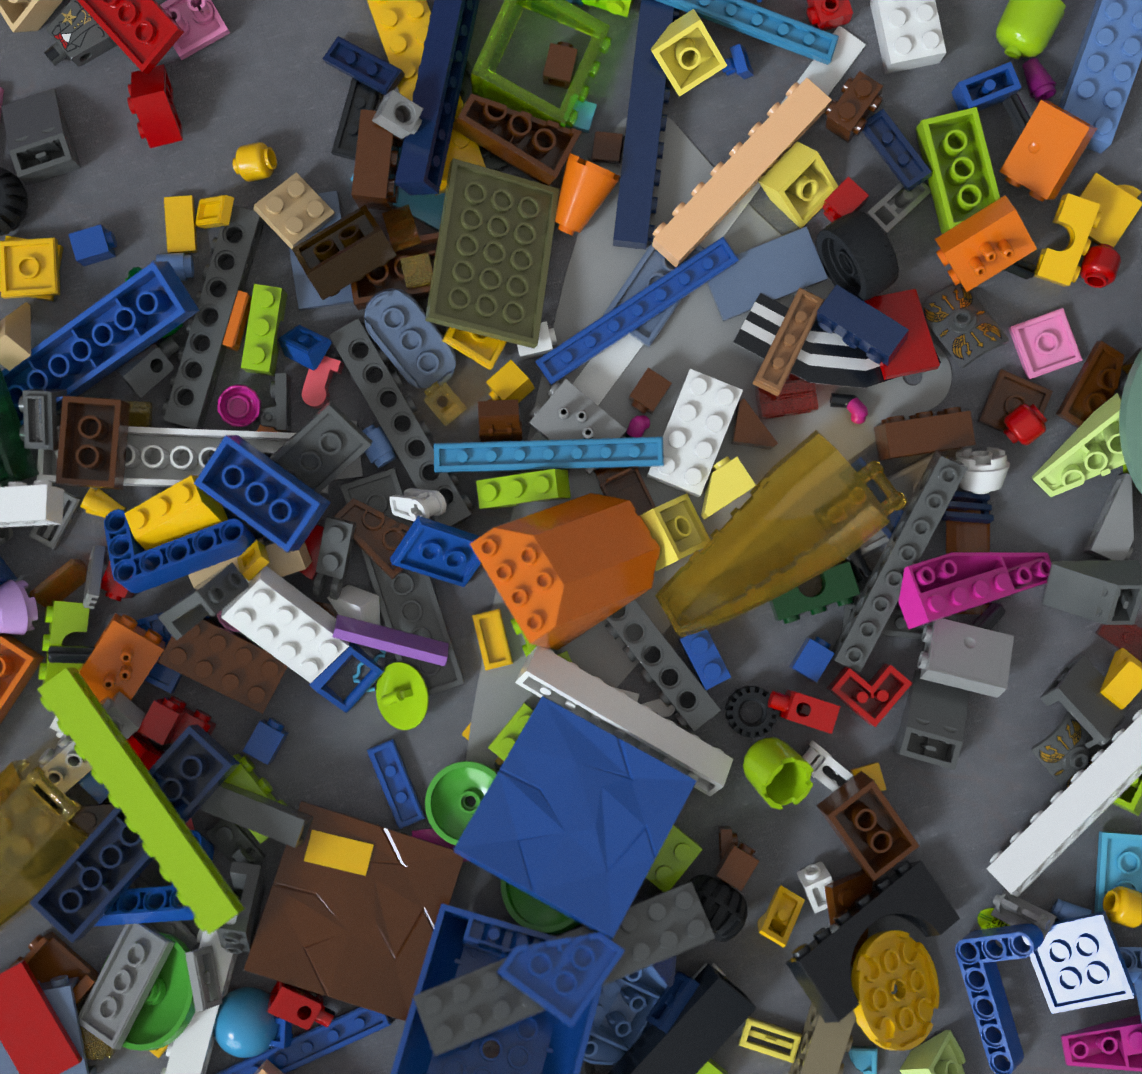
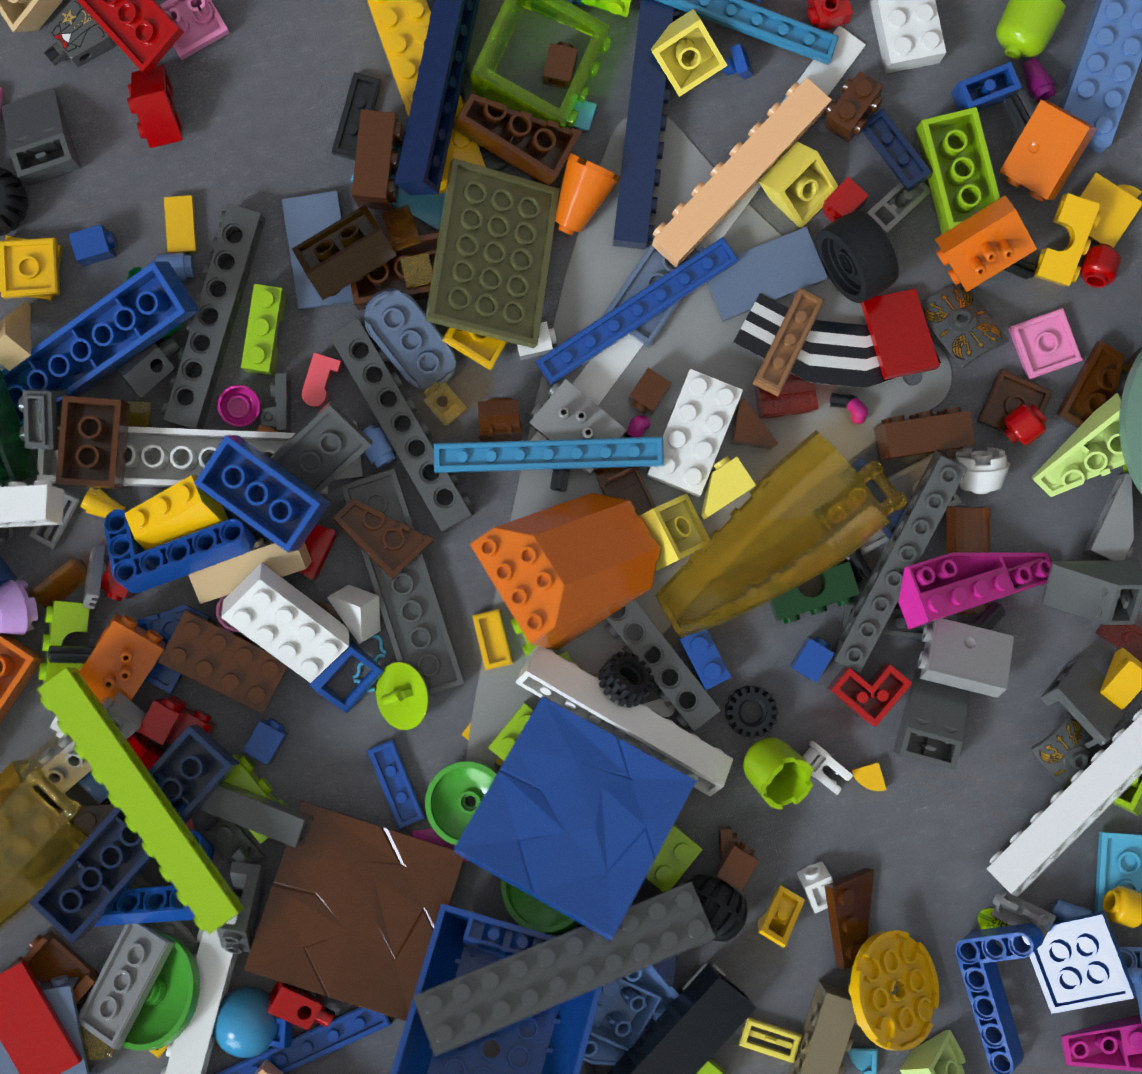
dark grey panel [158,562,249,640] -> none
light grey tile [185,946,223,1011] -> none
yellow tile [195,195,234,229] -> none
orange tile [222,290,252,351] -> none
yellow head [233,142,277,182] -> none
yellow tile [237,540,270,581] -> none
tan plate [254,172,335,249] -> none
blue slope [278,325,332,371] -> none
yellow sticker [304,830,374,876] -> none
dark grey hinge [313,516,356,600] -> none
dark blue tile [323,36,405,95] -> none
medium lavender tile [333,615,449,666] -> none
light grey brick [372,90,423,139] -> none
white piece [390,488,447,521] -> none
blue tile [390,516,481,587] -> none
lime arch [476,469,571,509] -> none
yellow brick [486,360,535,402] -> none
blue plate [497,932,625,1028] -> none
reddish brown tile [591,131,624,164] -> none
dark blue tile [646,971,700,1034] -> none
red torso [768,689,841,734] -> none
black arch [786,860,960,1023] -> none
dark blue brick [816,284,909,366] -> none
reddish brown brick [816,771,919,881] -> none
dark blue tile [941,491,994,524] -> none
none -> black tyre [598,652,655,708]

